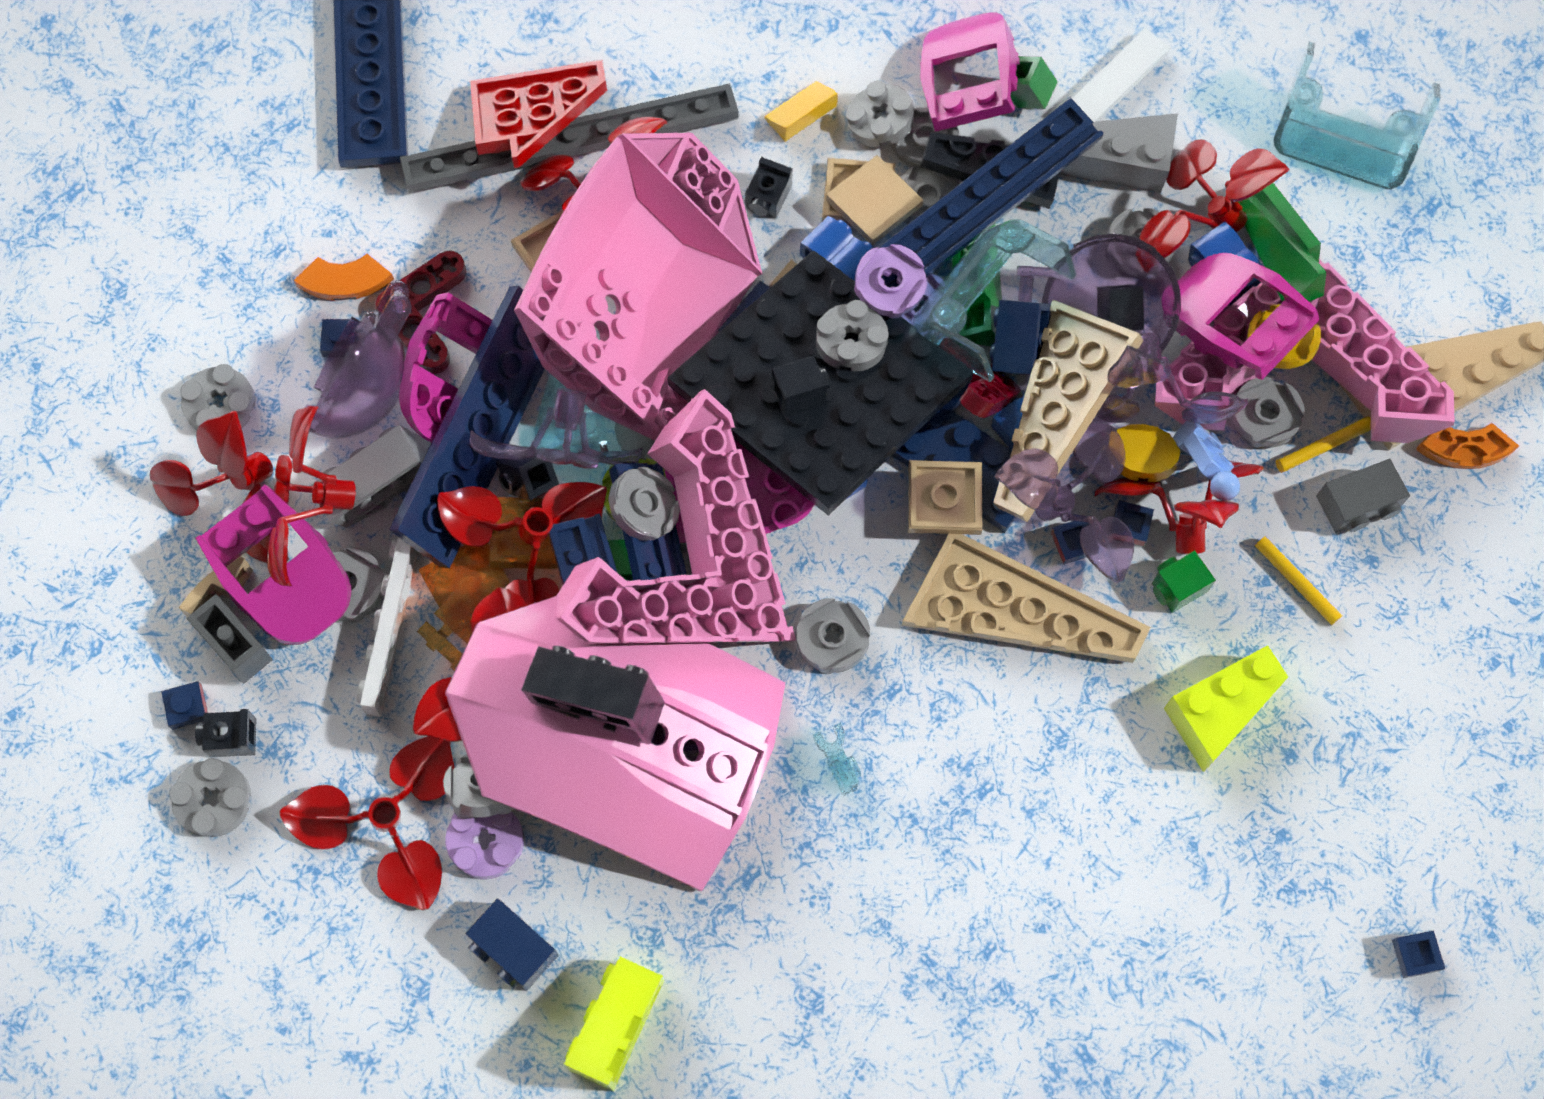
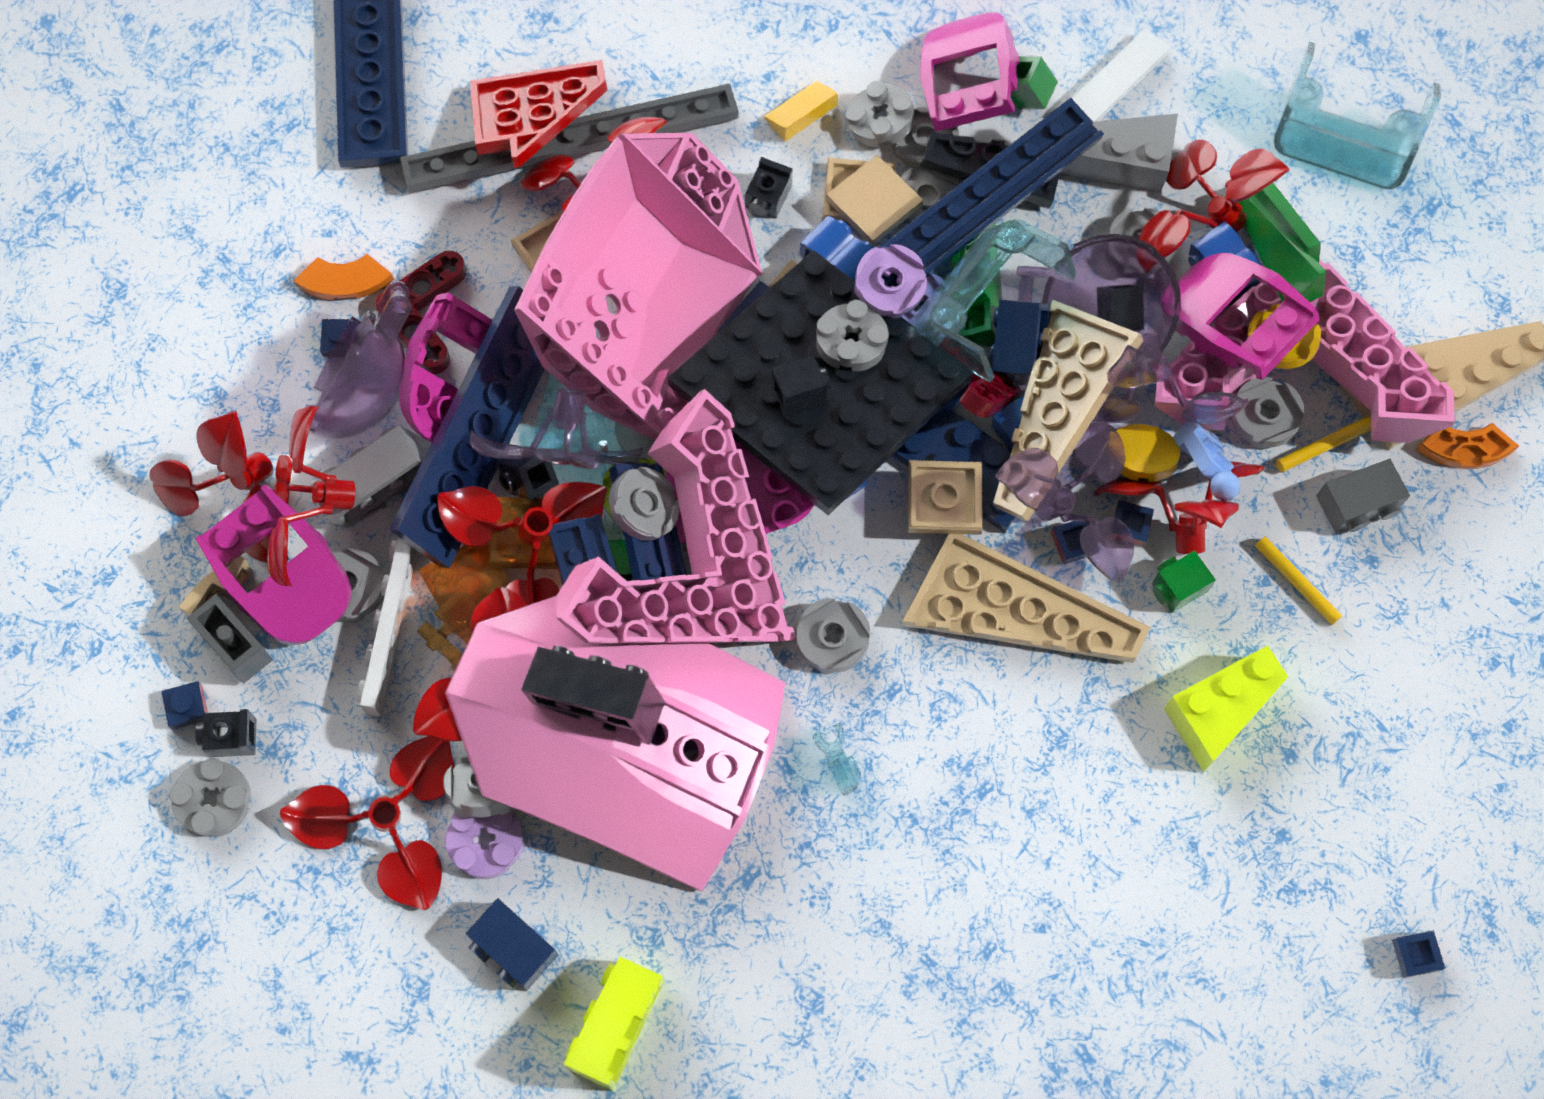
light grey plate [180,364,256,431] -> none

